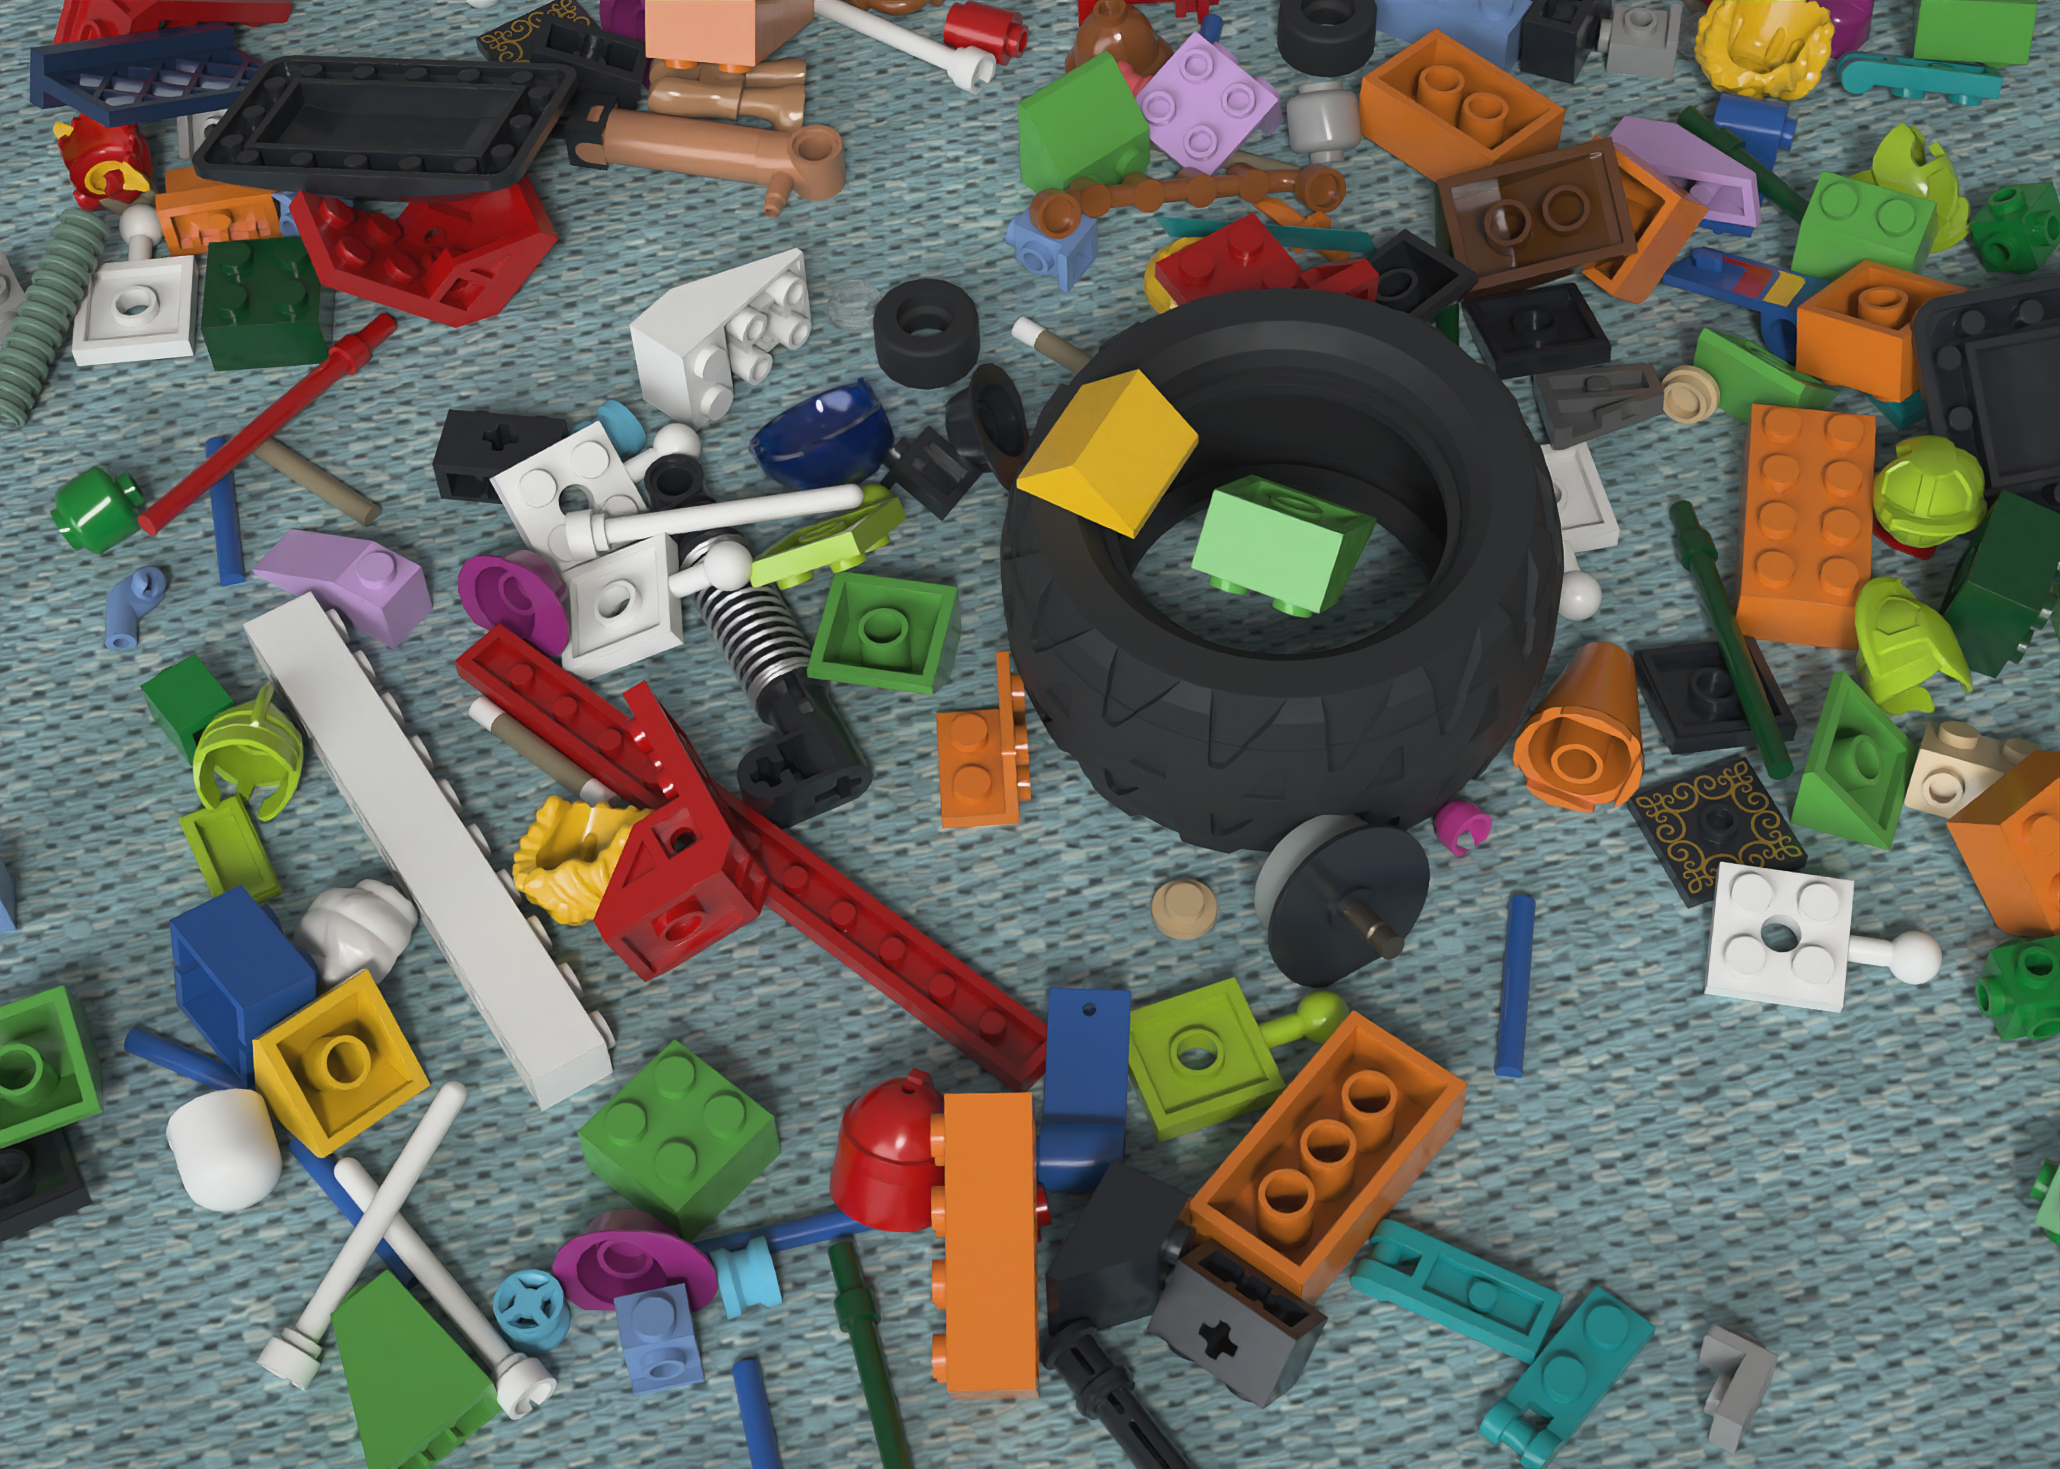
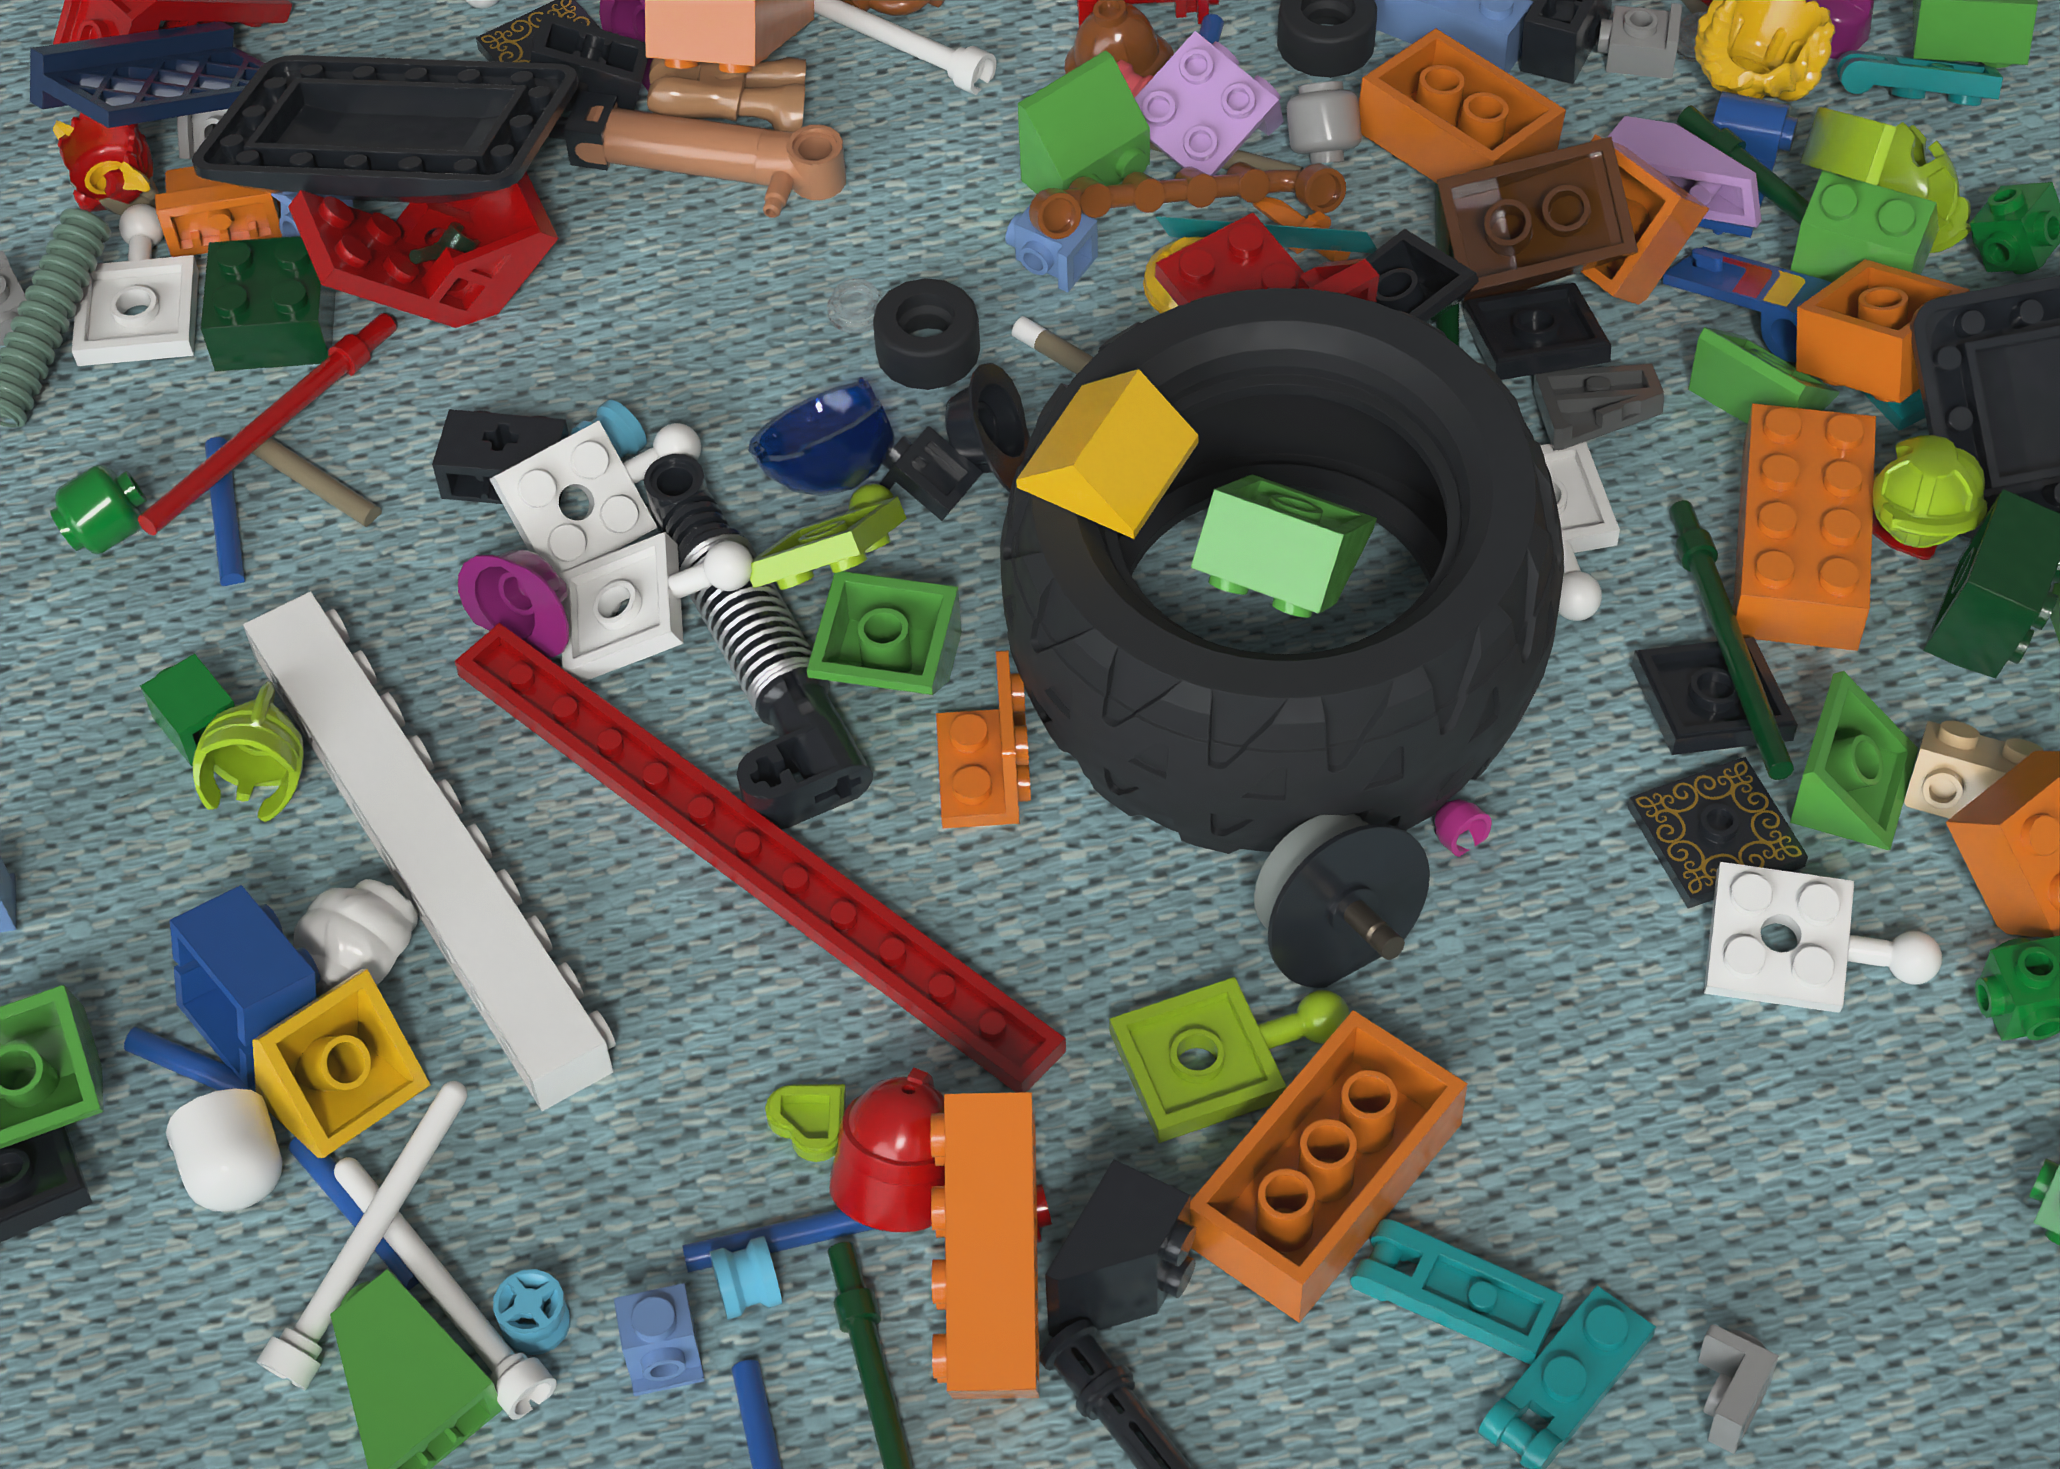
medium blue arm [105,566,167,650] -> none
lime tile [178,794,283,904] -> none
lavender slope [252,529,433,650] -> none
dark tan bar [469,696,621,809] -> none
yellow hair [512,795,656,926] -> none
magenta piece [552,1208,719,1312] -> none
white piece [566,484,864,561] -> none
bright green brick [577,1039,781,1243] -> none
red bracket [593,680,771,982] -> none
white slope [629,248,812,432] -> none
red brick [944,0,1029,66] -> none
blue door [1036,988,1131,1193] -> none
black brick [1147,1238,1329,1409] -> none
tan plate [1151,879,1218,940] -> none
blue bar [1495,895,1536,1078] -> none
orange cone [1513,642,1645,813] -> none
tan plate [1661,365,1720,424] -> none
lime helmet [1855,577,1973,716] -> none
none -> hand [409,222,480,264]
none -> lime tile [765,1084,846,1162]
none -> lime slope [1800,107,1897,186]

